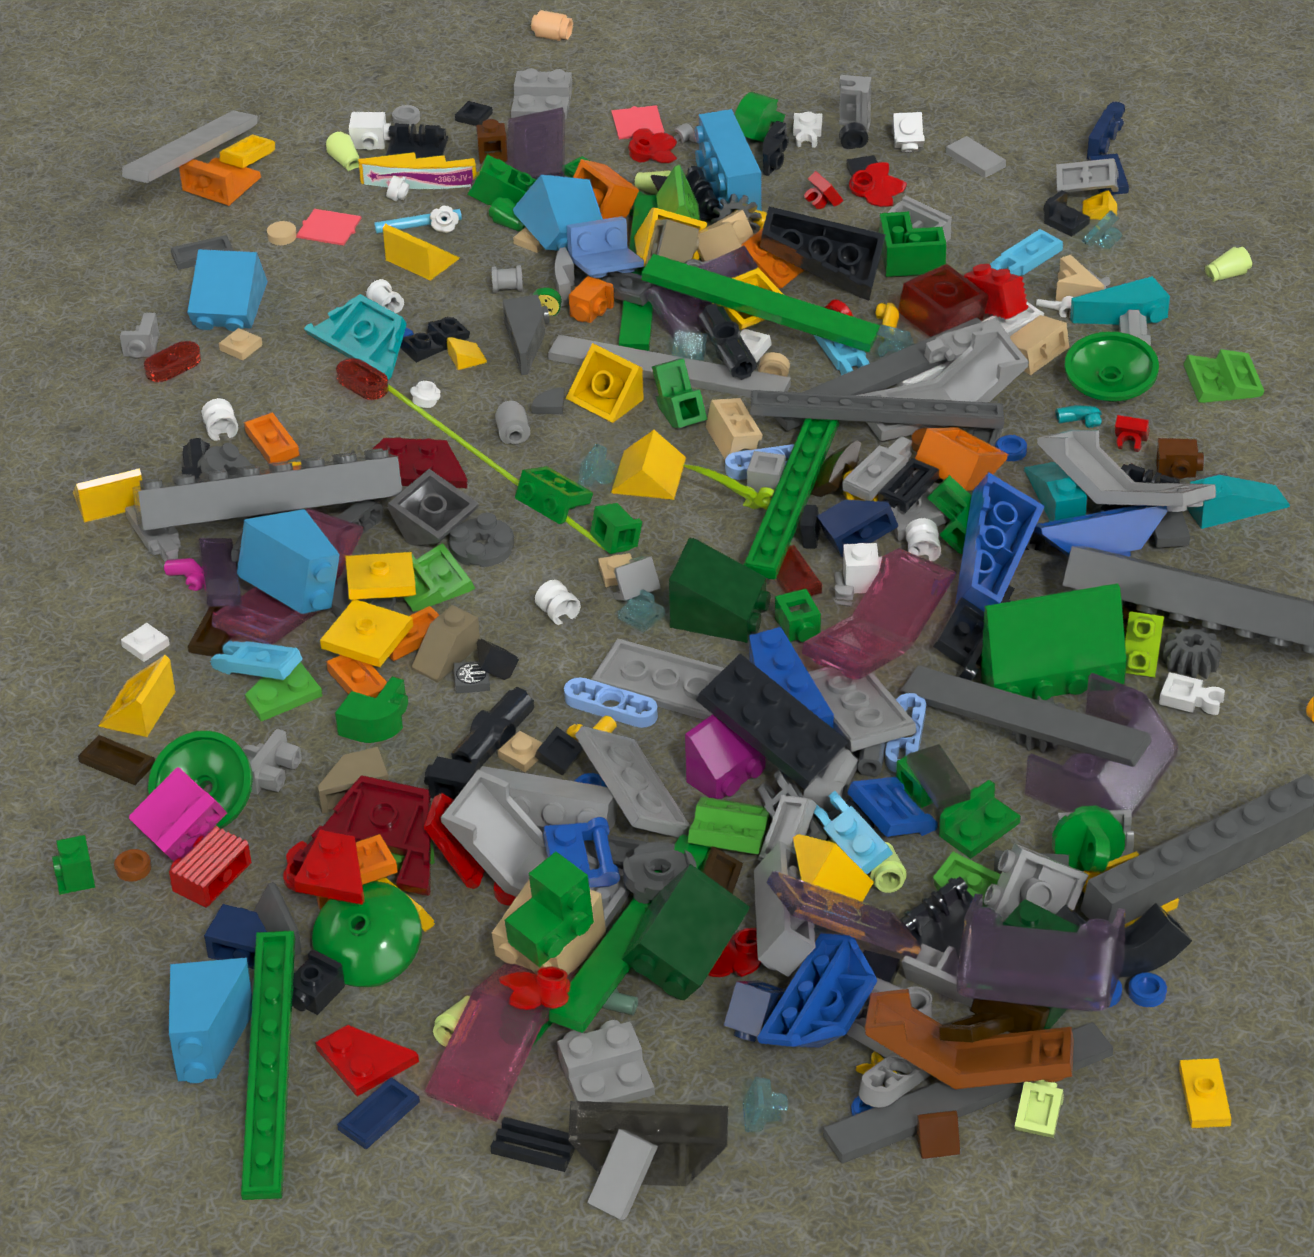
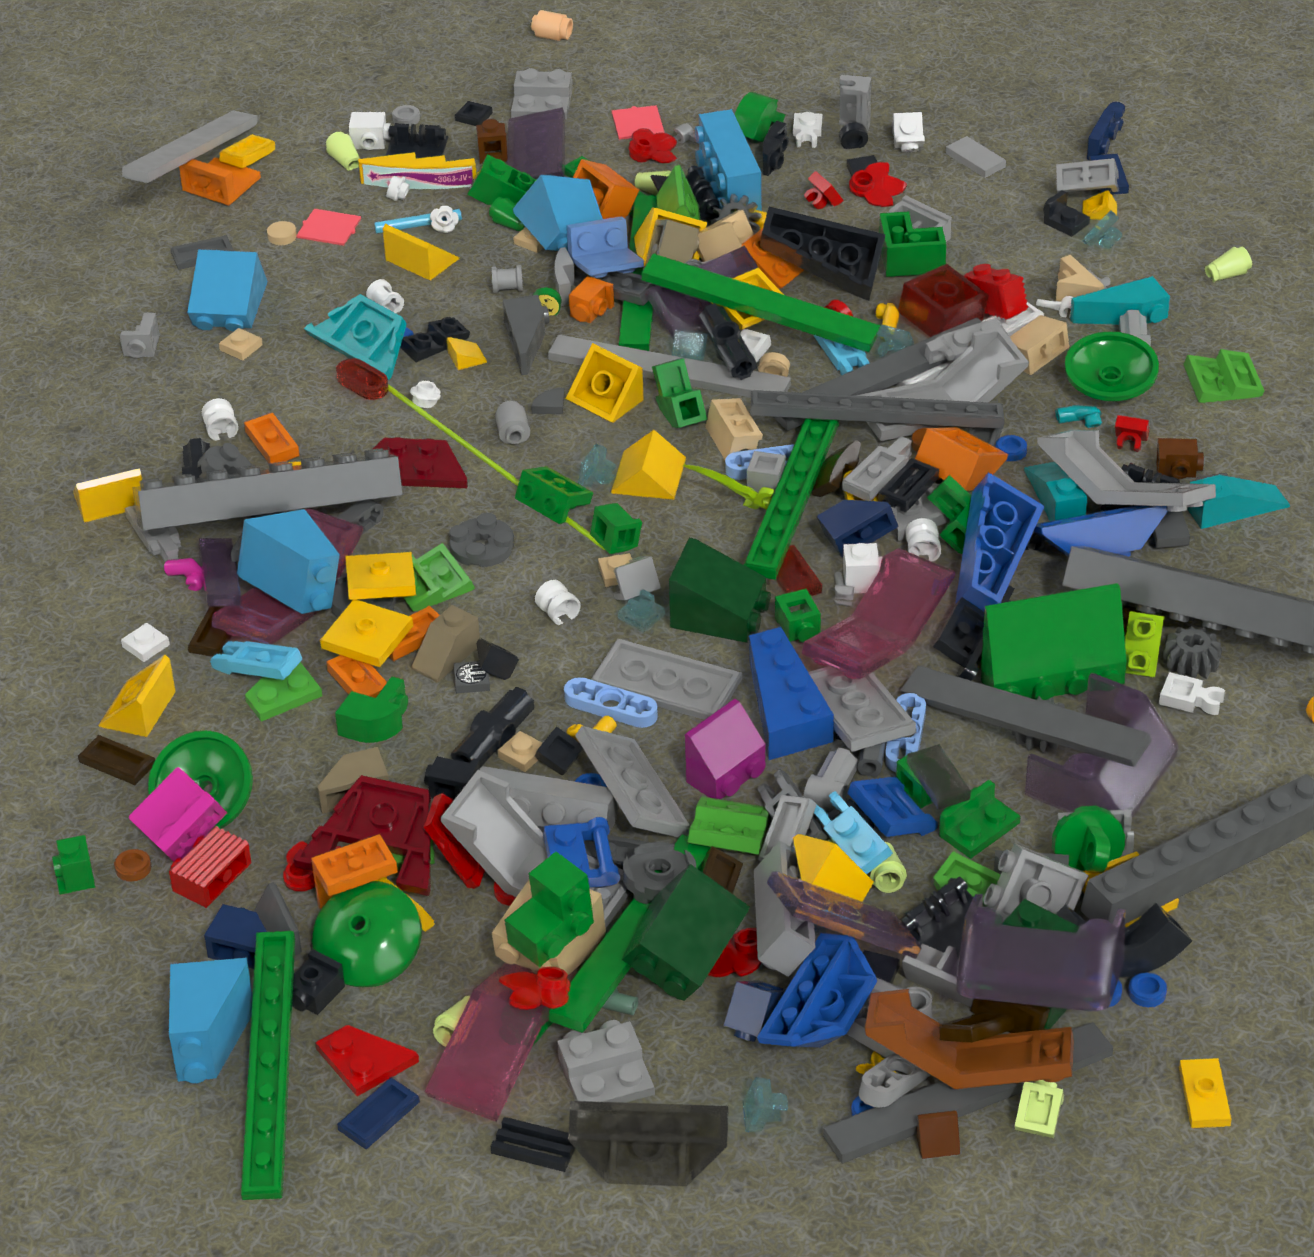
clear red plate [144,341,201,382] -> none
light grey hips [242,729,302,795] -> none
red wing [294,830,365,905] -> none
flat silver slope [387,469,479,546] -> none
light grey tile [587,1129,658,1220] -> none
black plate [696,653,849,789] -> none
black tile [800,505,821,549] -> none
medium azure hinge [990,229,1063,276] -> none

